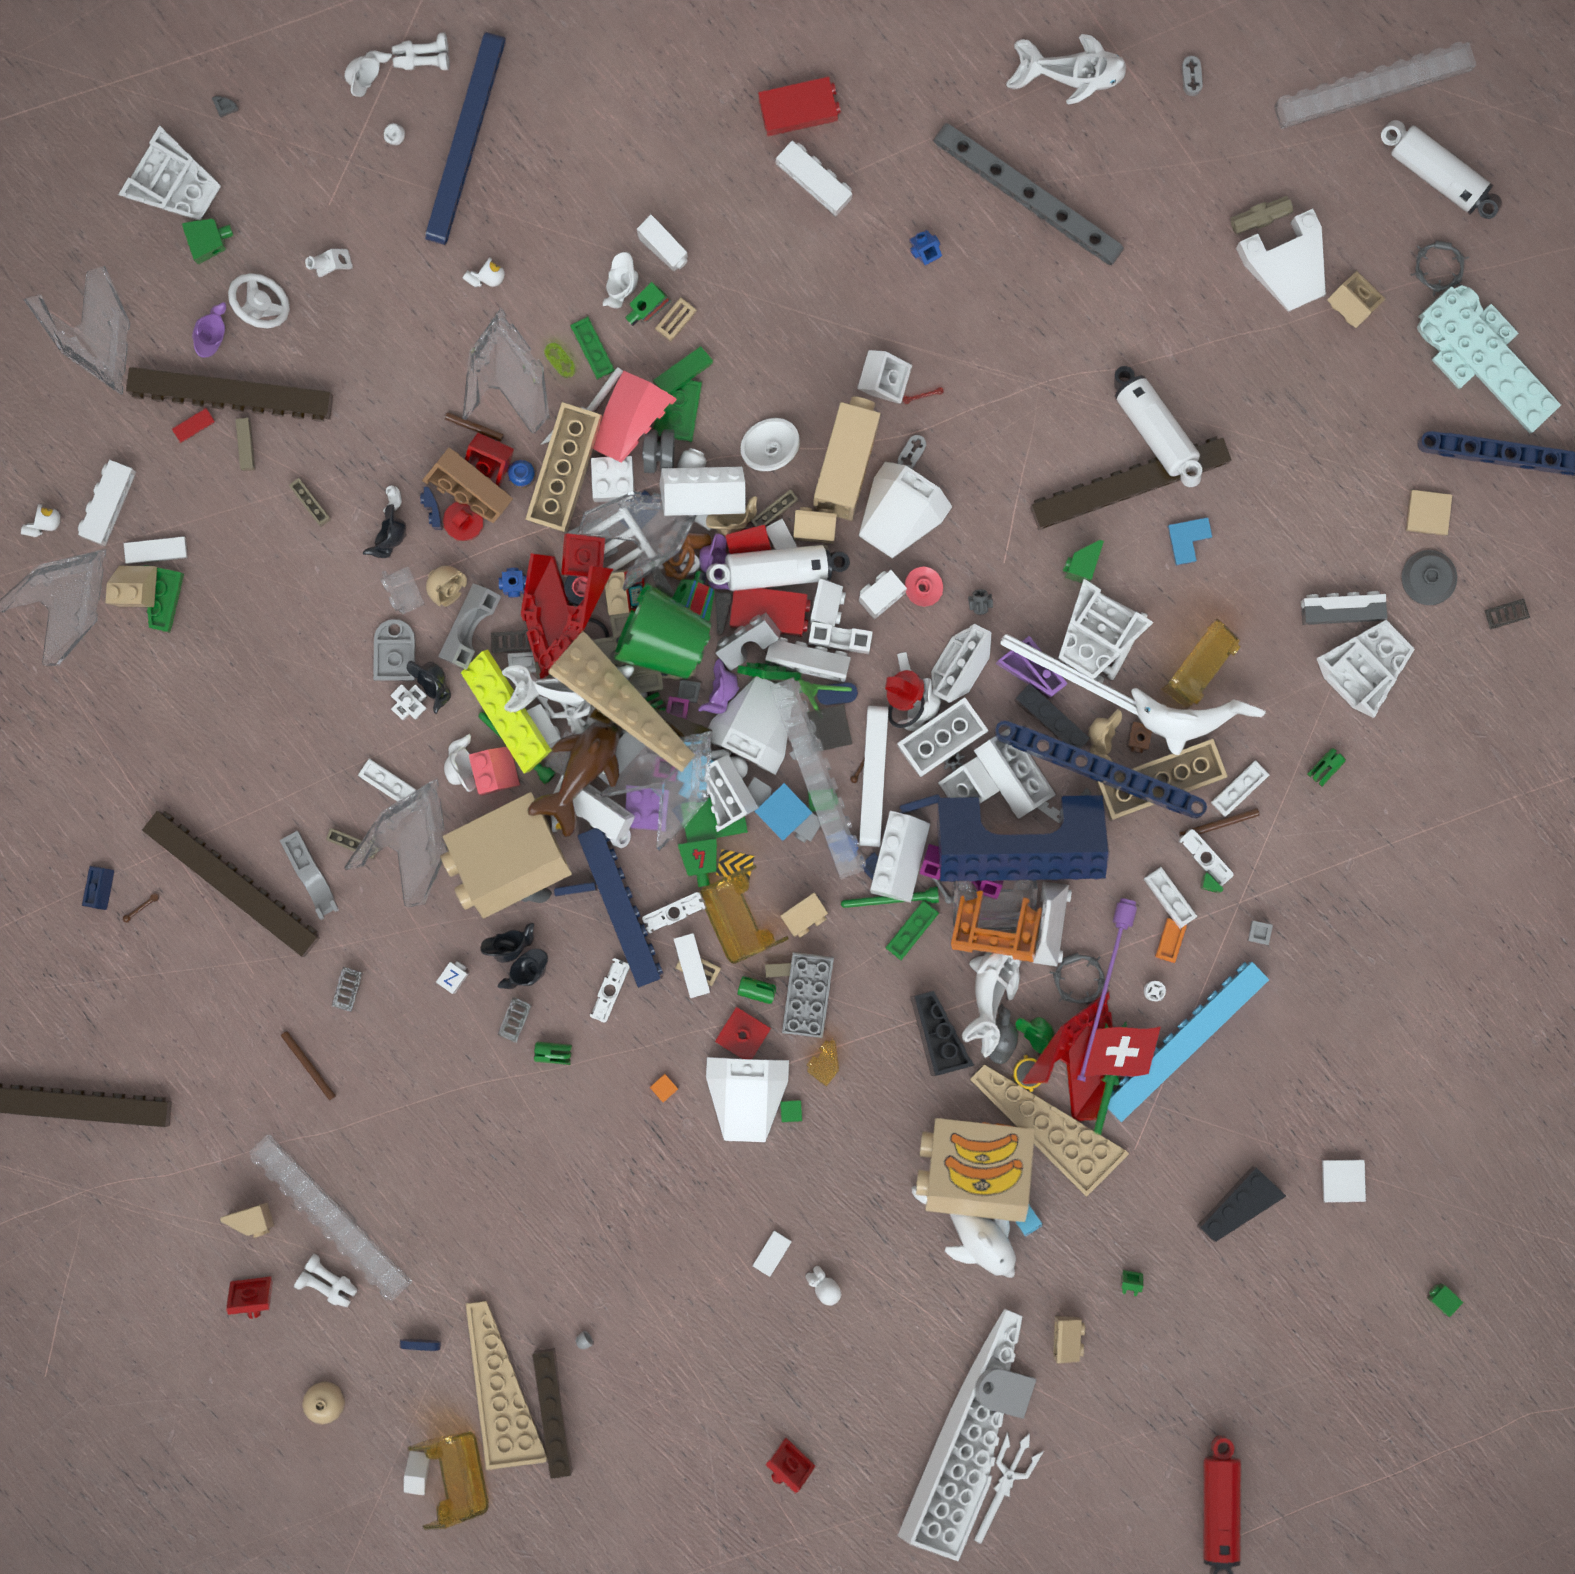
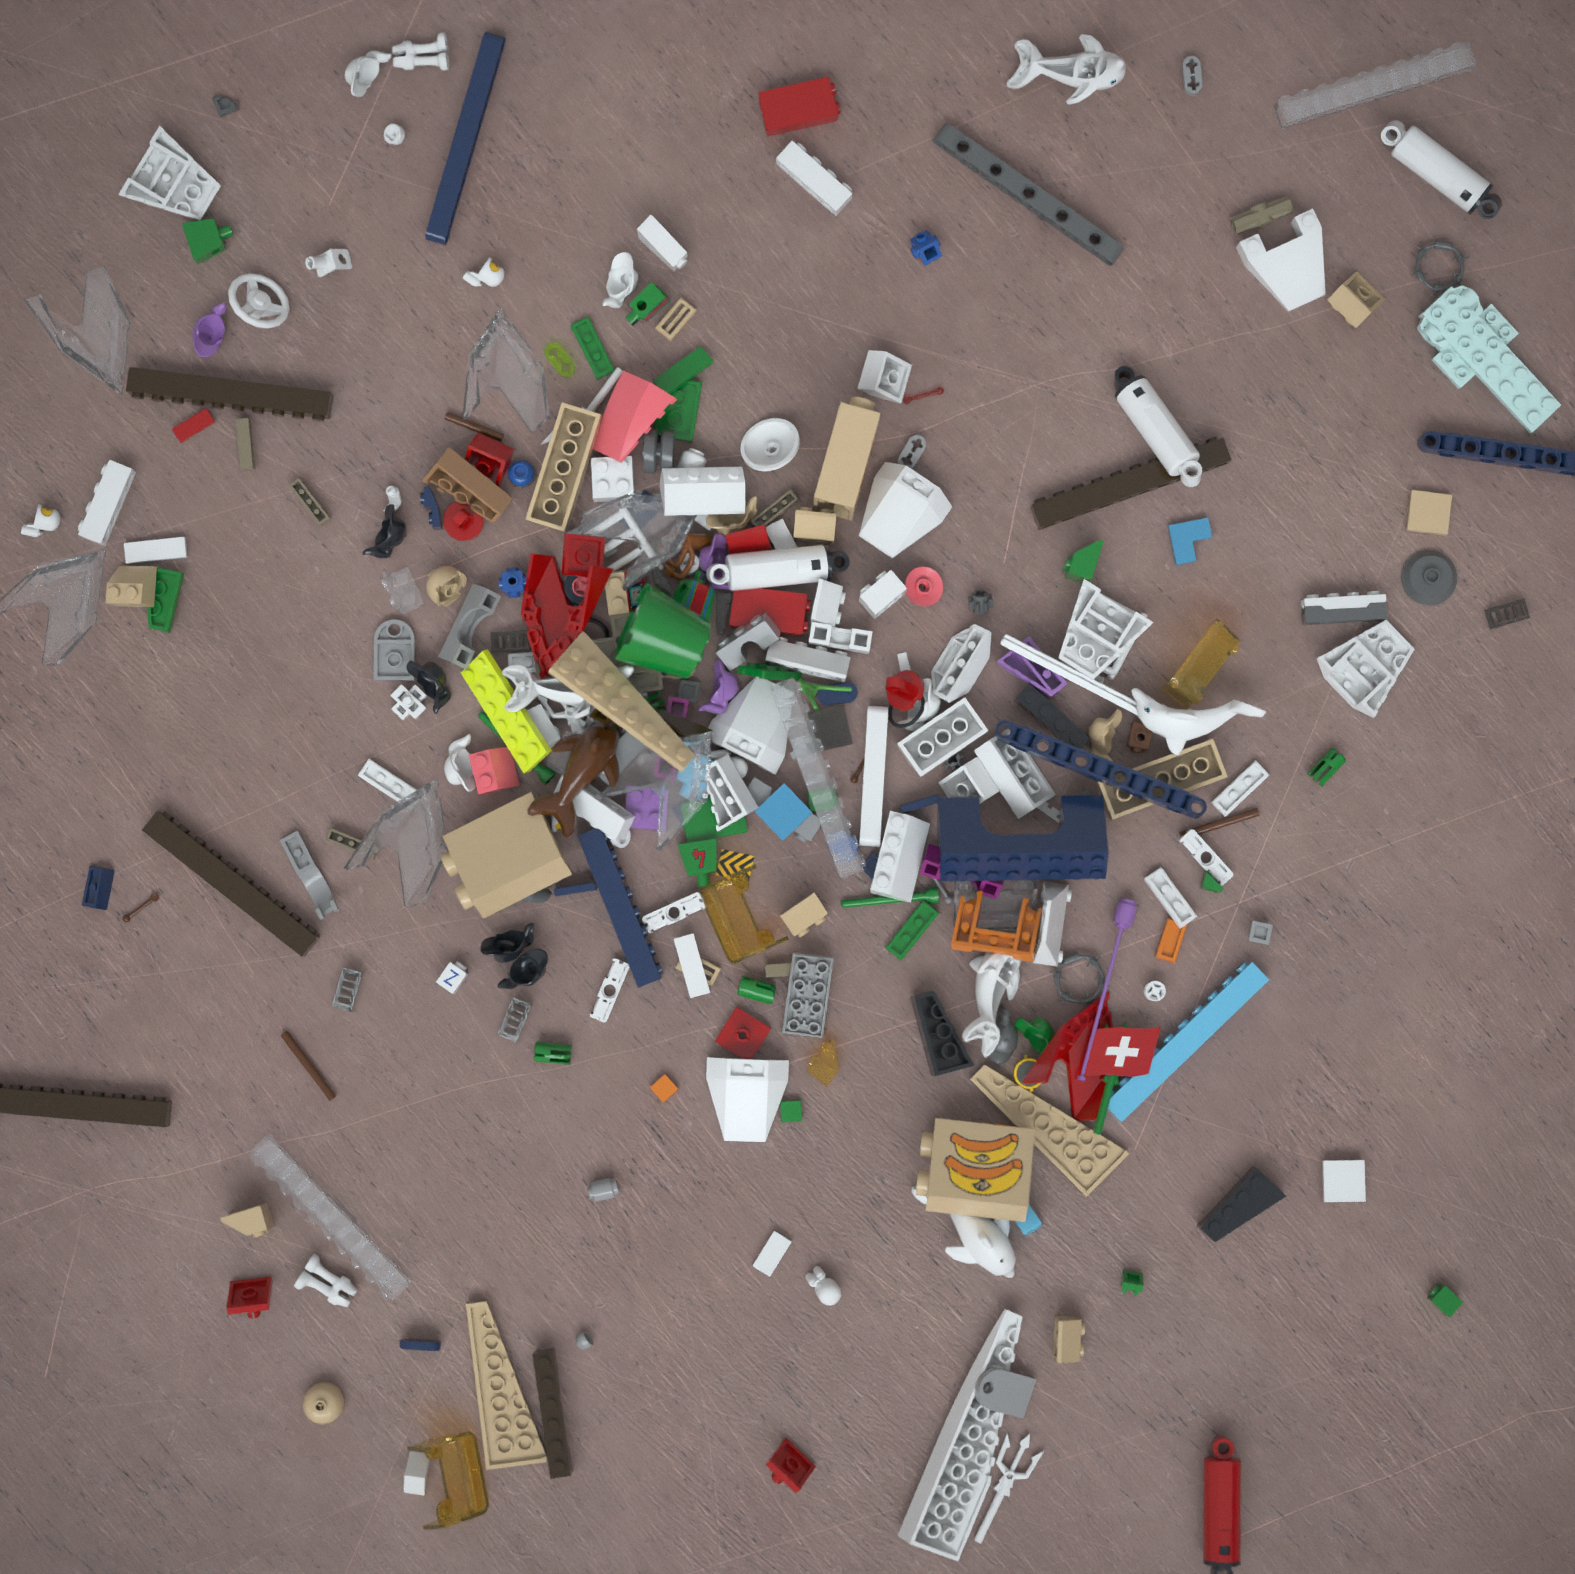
none -> light grey brick [588,1177,619,1202]

